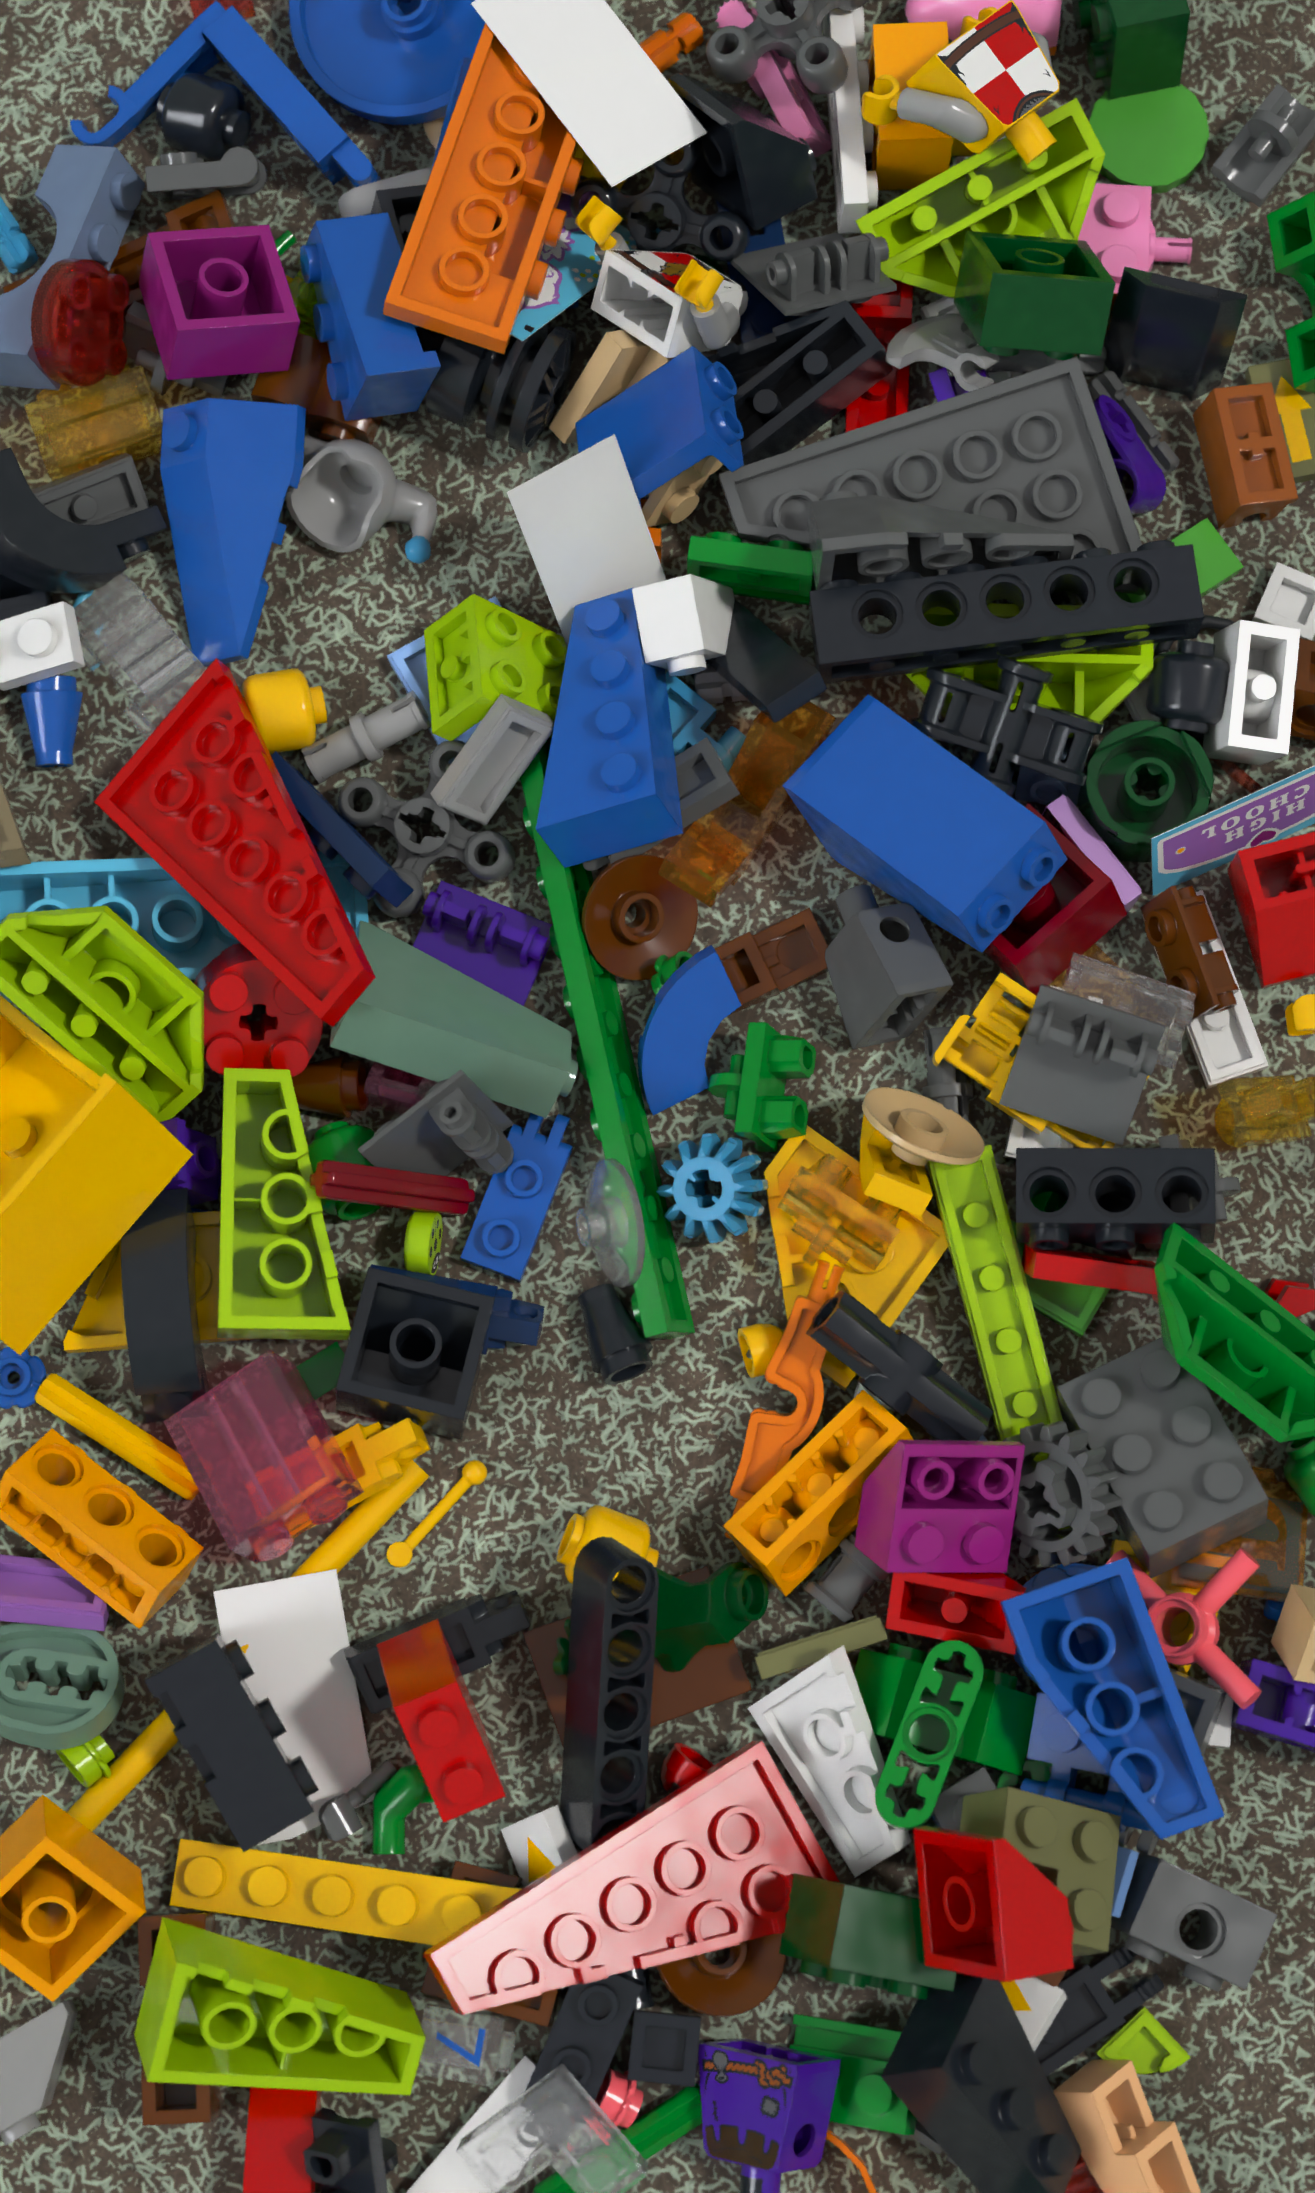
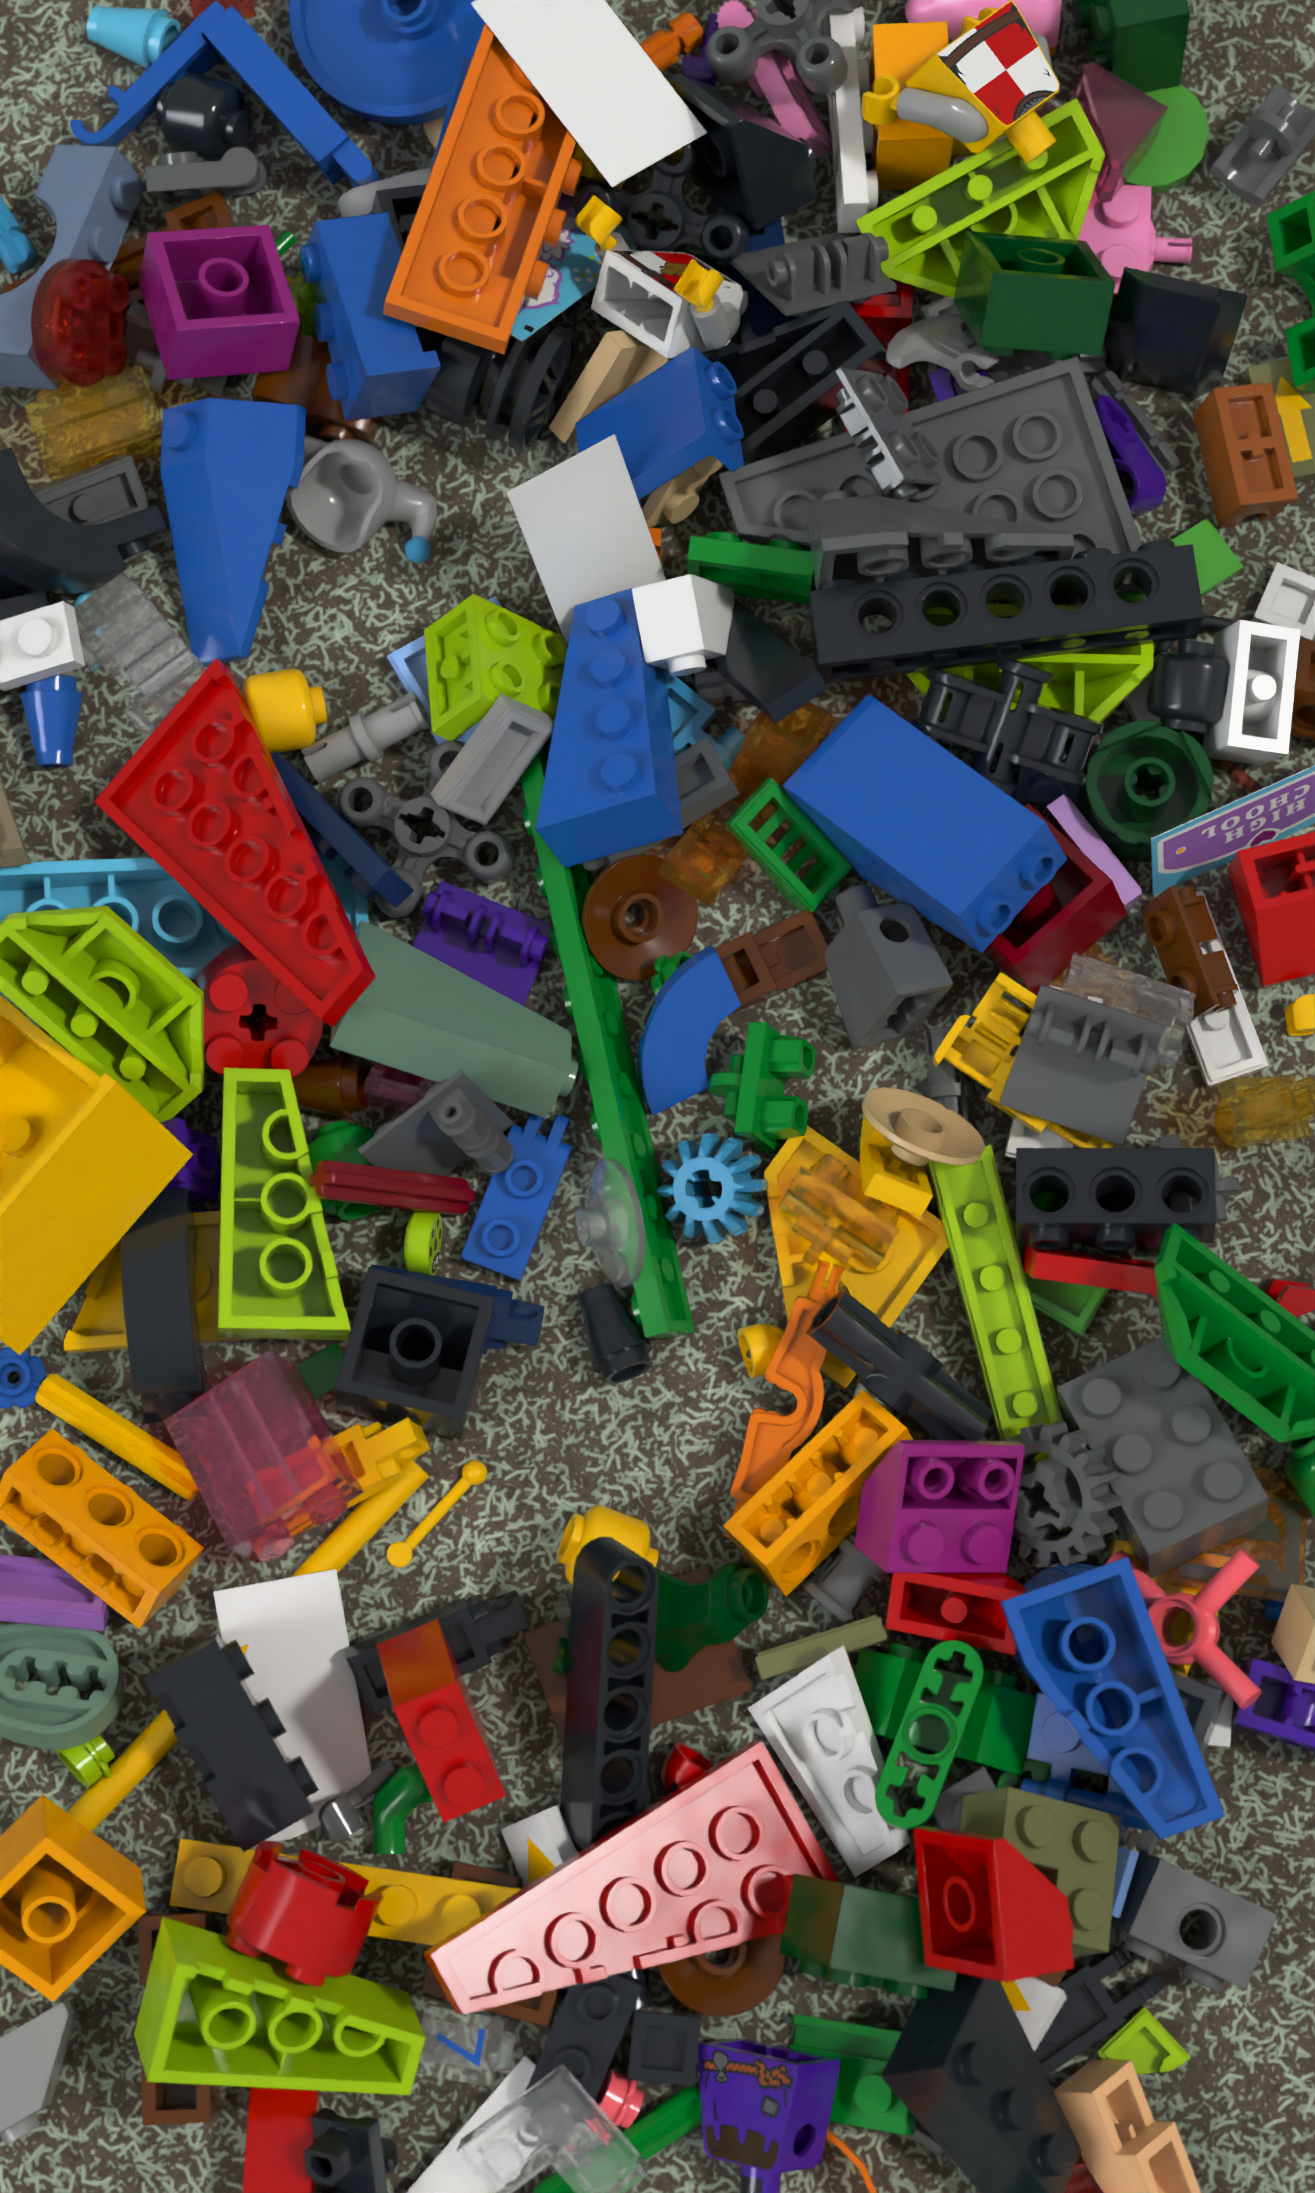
none -> medium azure cone [86,5,182,69]
none -> red brick [225,1841,384,1987]
none -> dark purple hand [682,13,719,87]
none -> green slope [725,777,854,912]
none -> dark grey hinge [835,367,944,501]
none -> clear pink slope [1070,63,1168,203]

